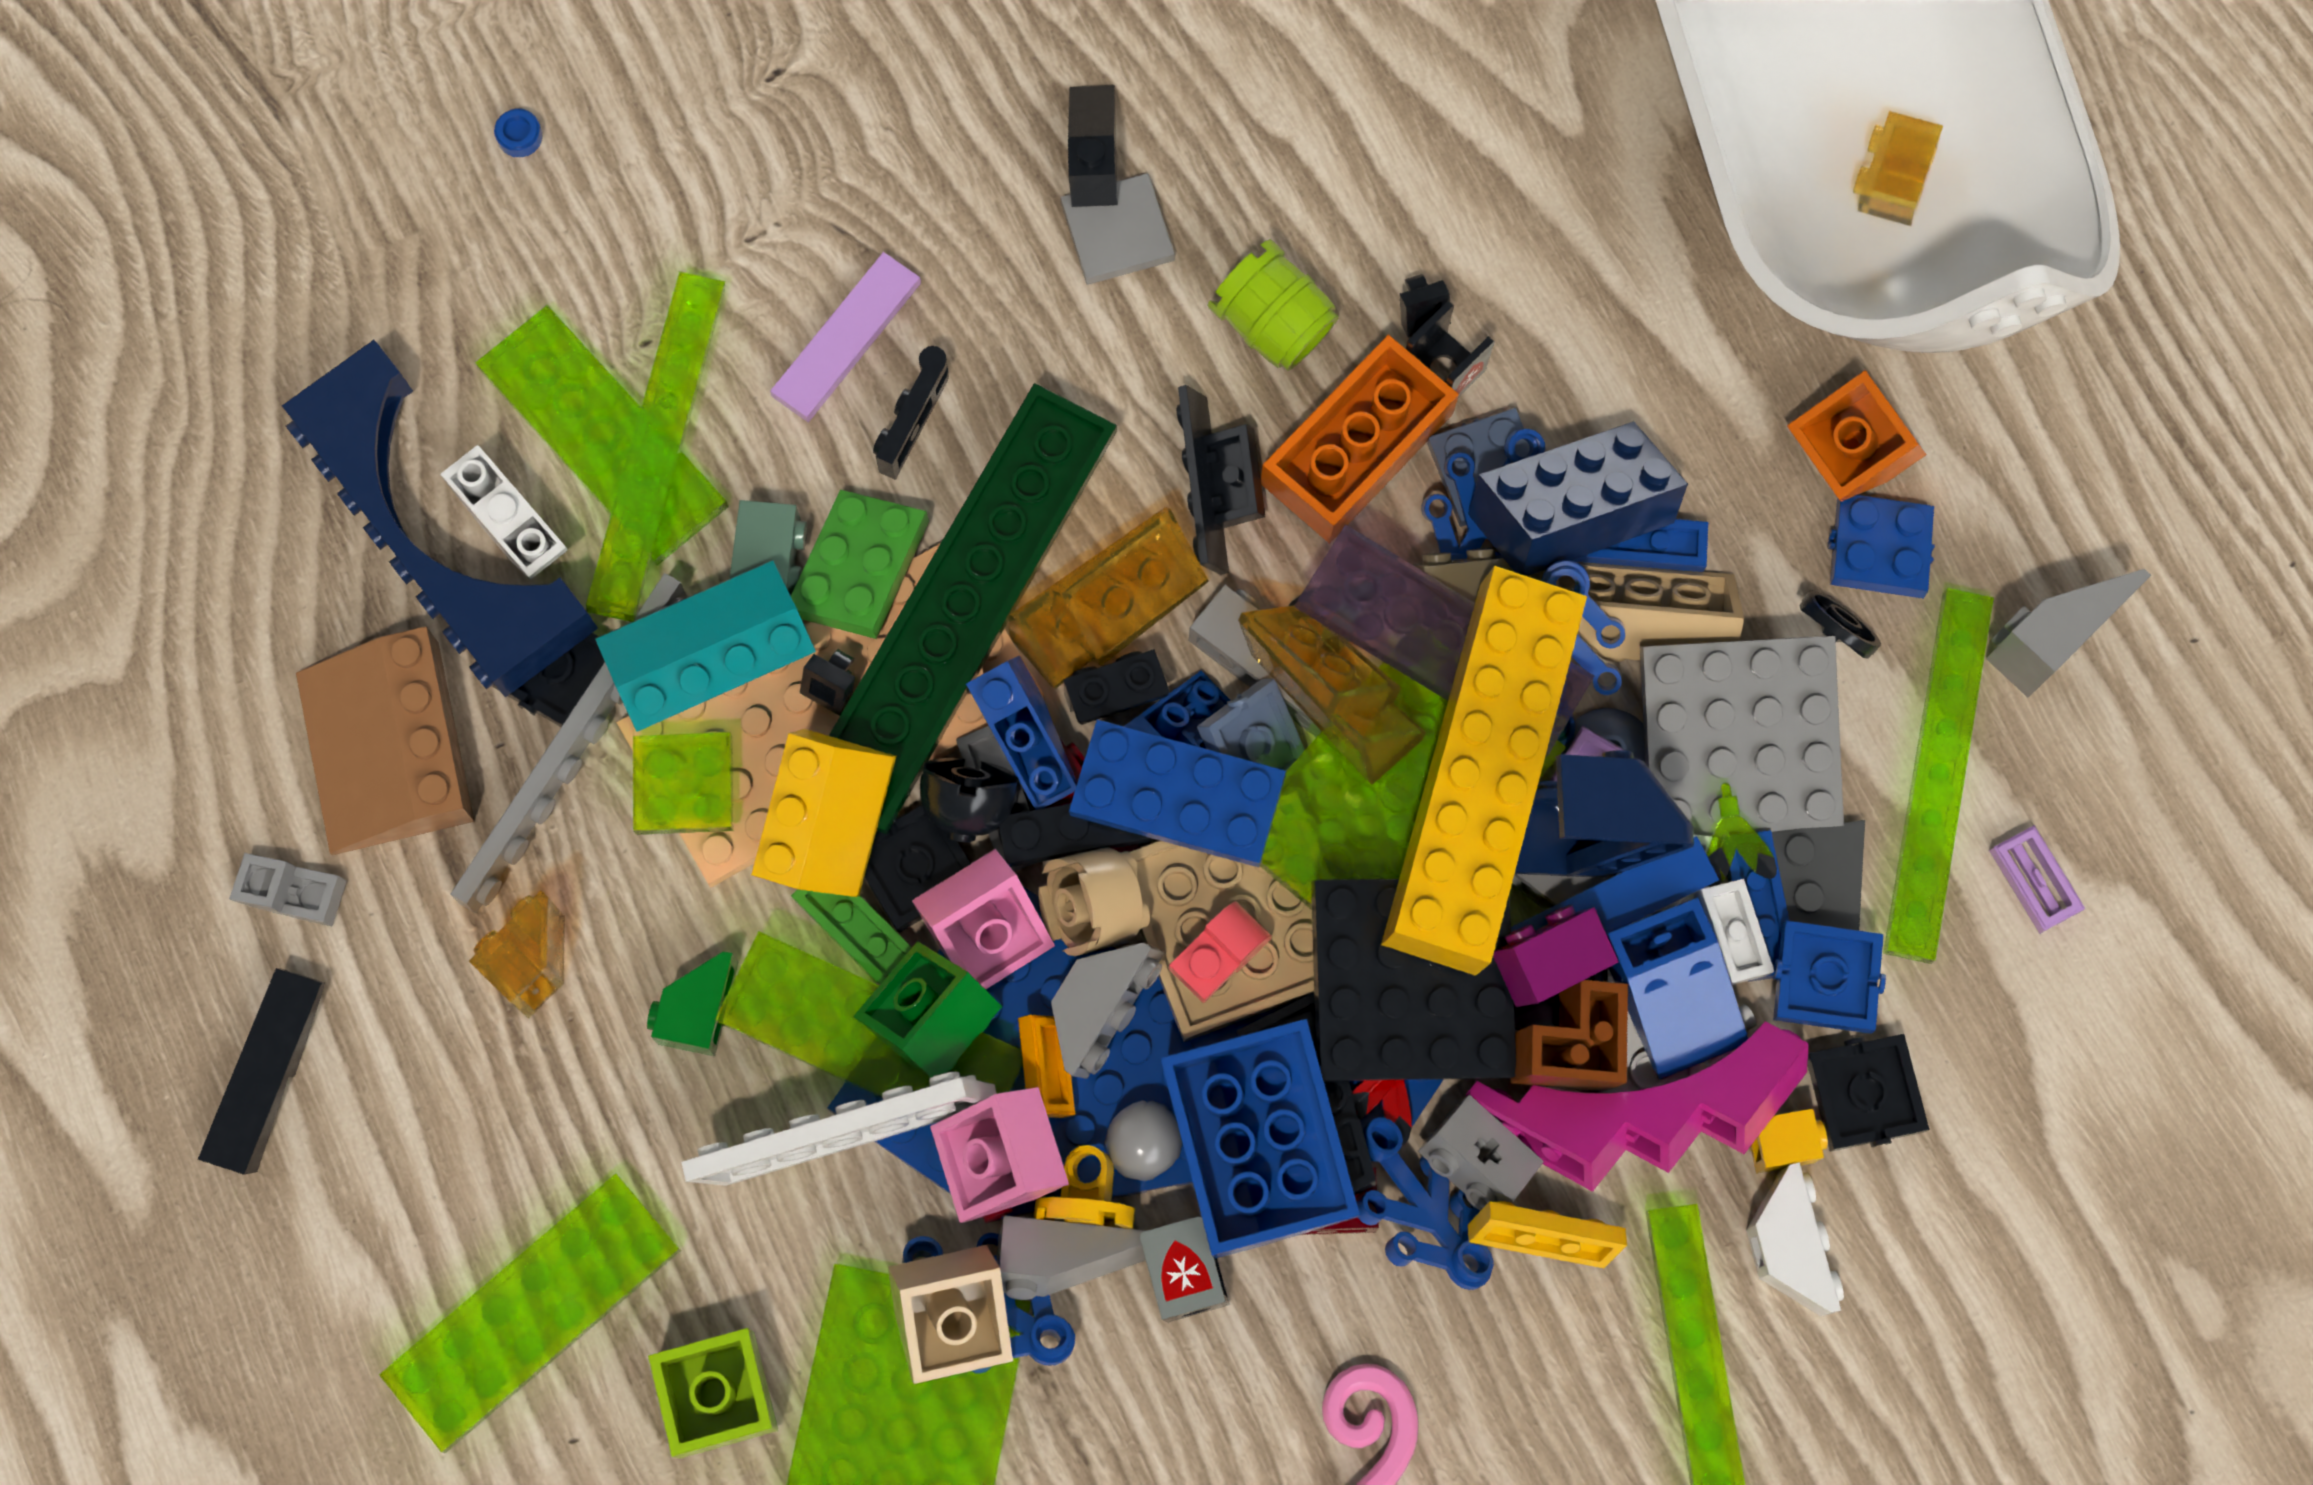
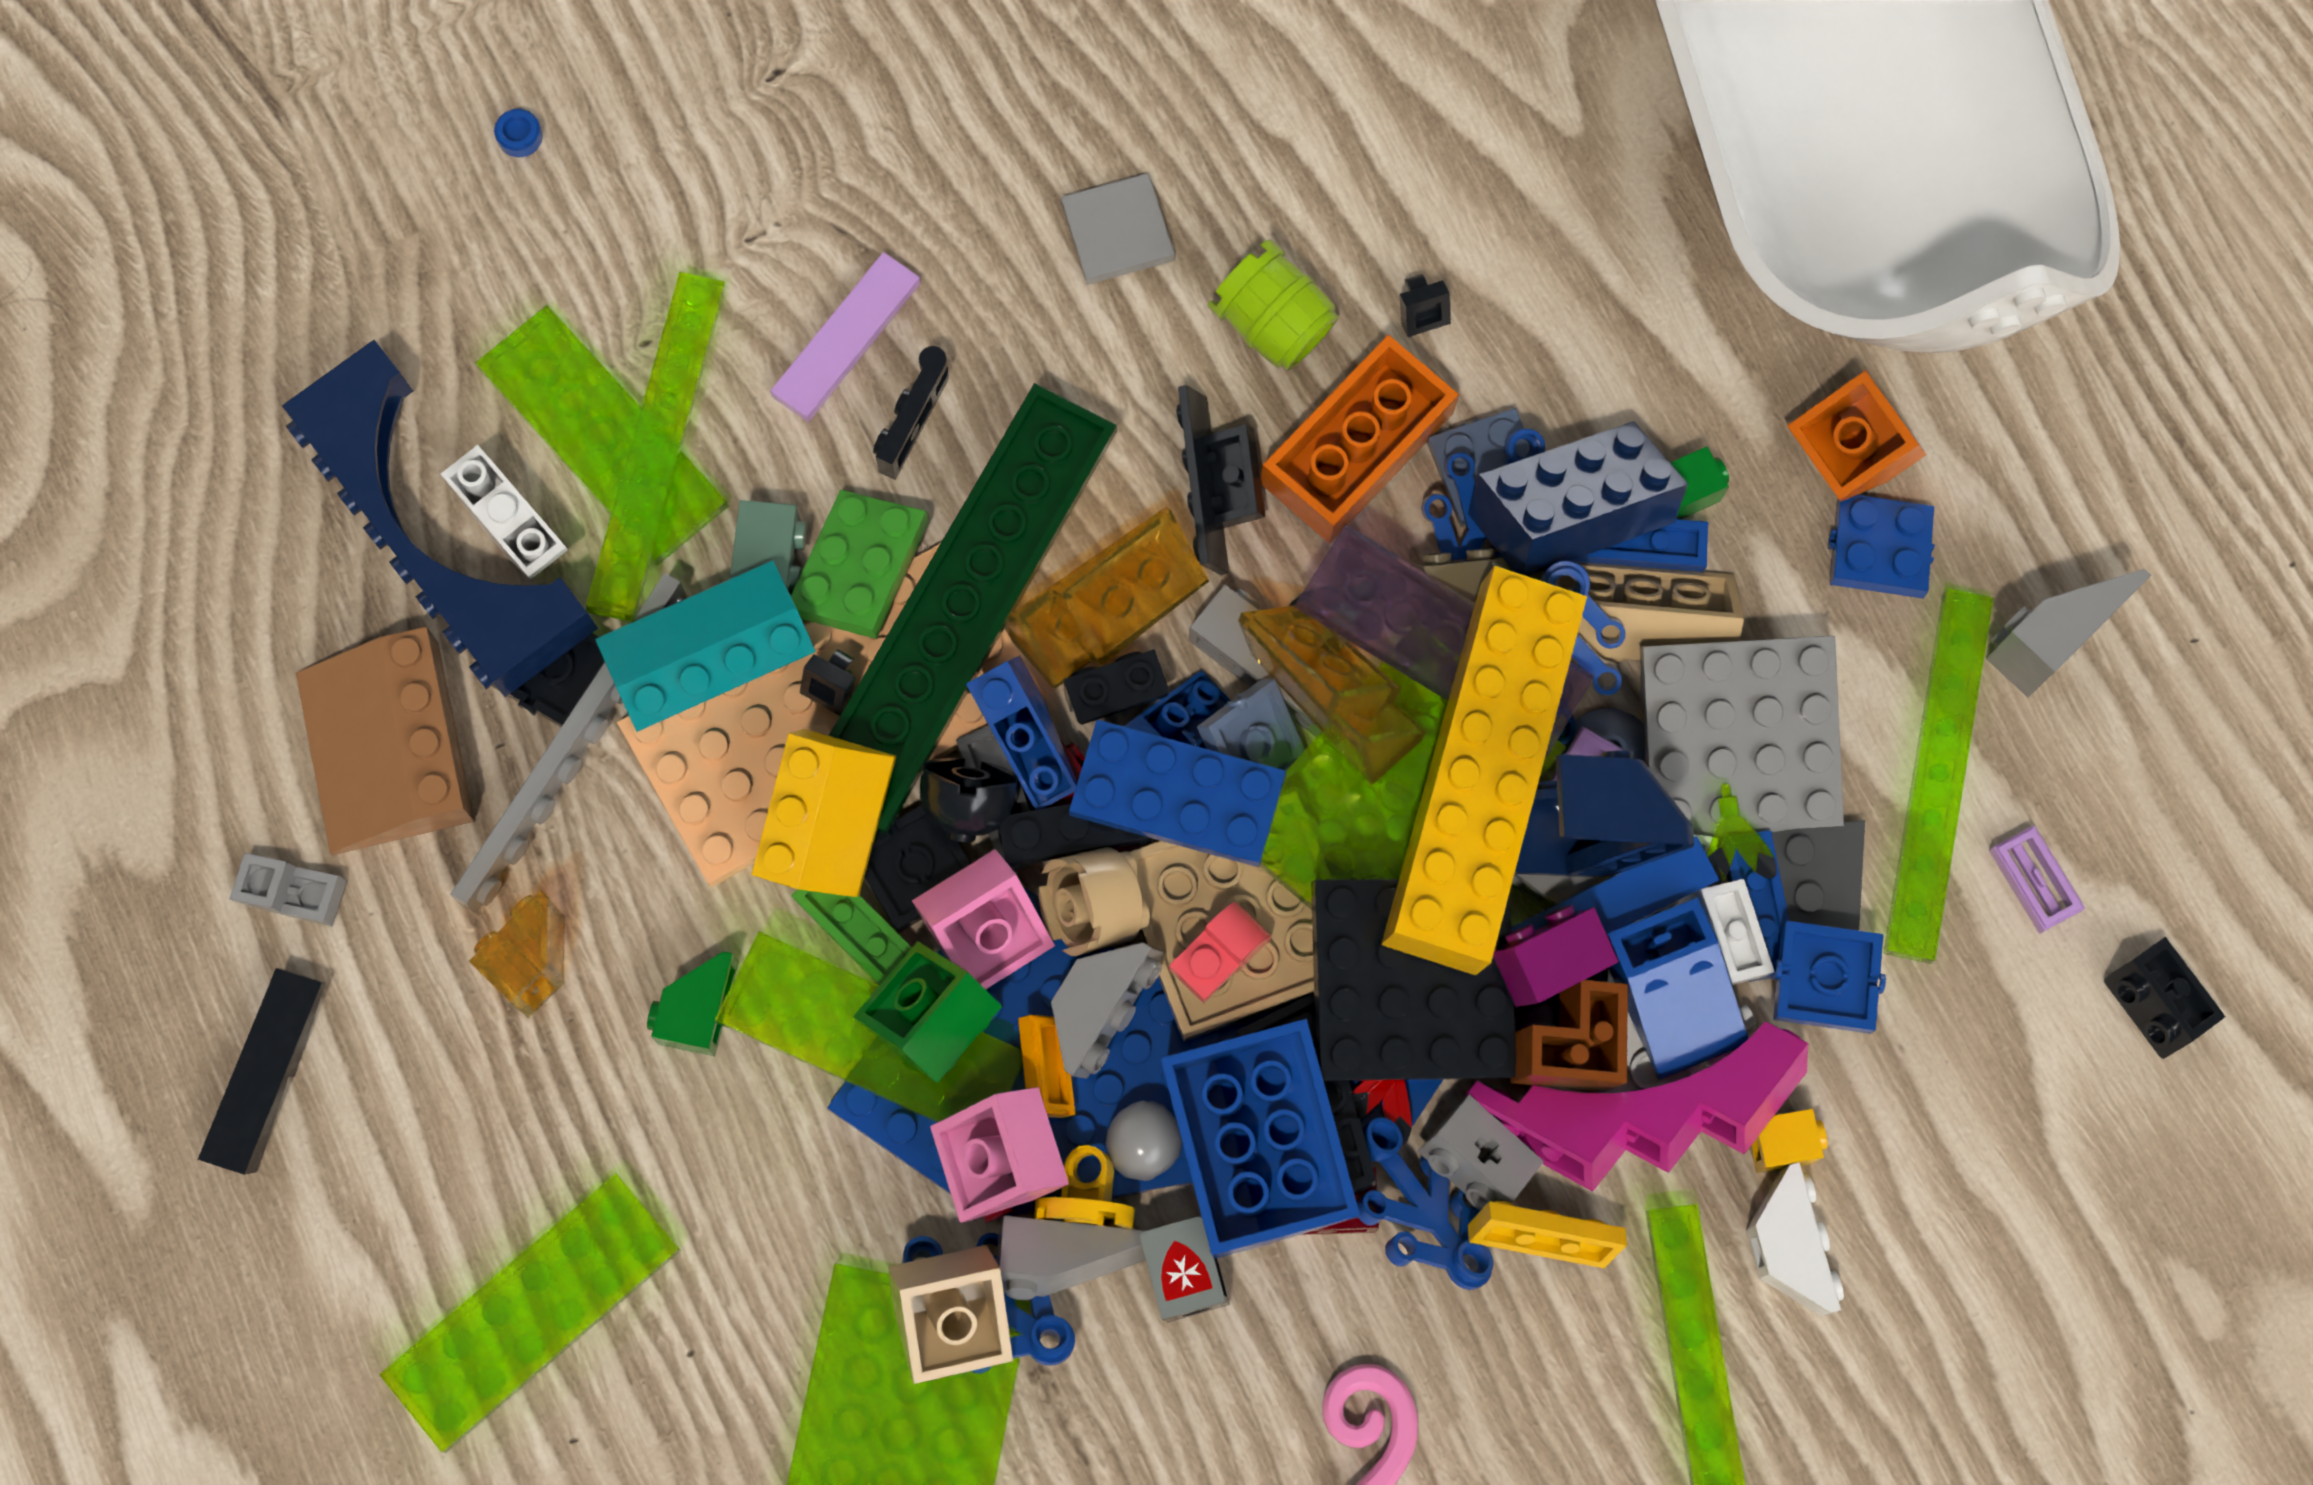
clear neon green plate [633,732,734,835] -> none
lime brick [648,1328,779,1459] -> none
white plate [681,1072,997,1186] -> none
black slope [1068,85,1118,207] -> none
black piece [1406,300,1495,398] -> none
black wheel [1799,590,1881,659] -> none
black plate [1807,1034,1930,1152] -> none
clear yellow brick [1853,111,1943,226] -> none
none -> green brick [1670,446,1729,520]
none -> black bracket [2104,937,2226,1059]

